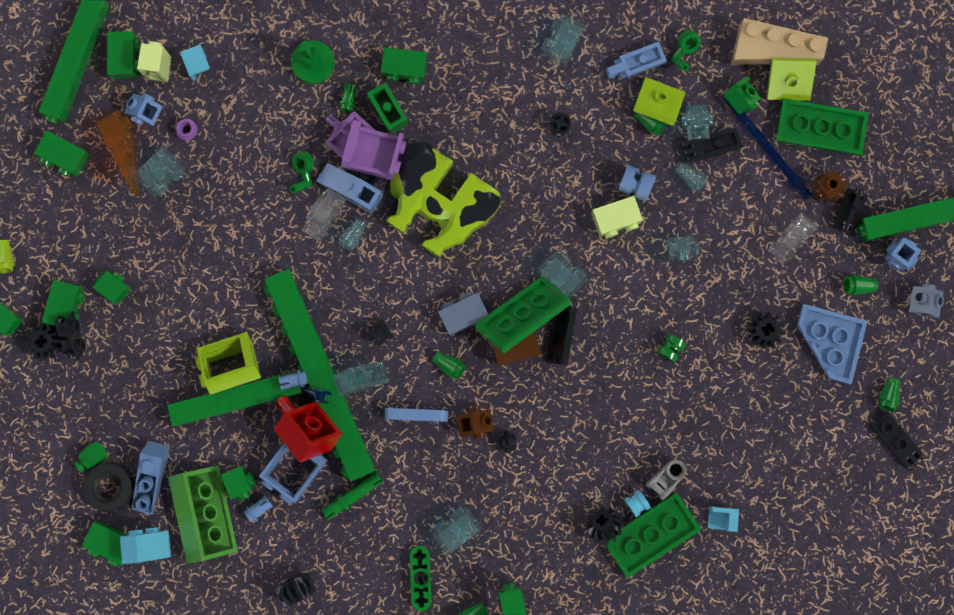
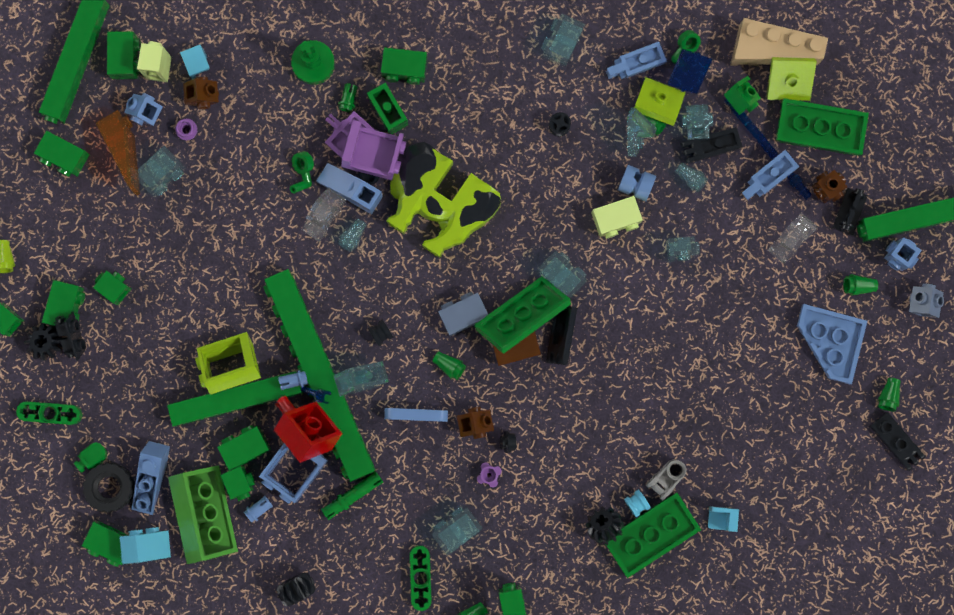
green wheel [657,333,687,363] -> none
black gear [747,312,785,349] -> none
none -> green beam [16,402,82,425]
none -> reddish brown brick [183,77,219,110]
none -> green brick [217,425,271,471]
none -> medium lavender plate [477,463,502,487]
none -> clear light blue slope [627,108,657,157]
none -> clear blue piece [667,49,713,94]
none -> medium blue hinge [742,150,799,200]

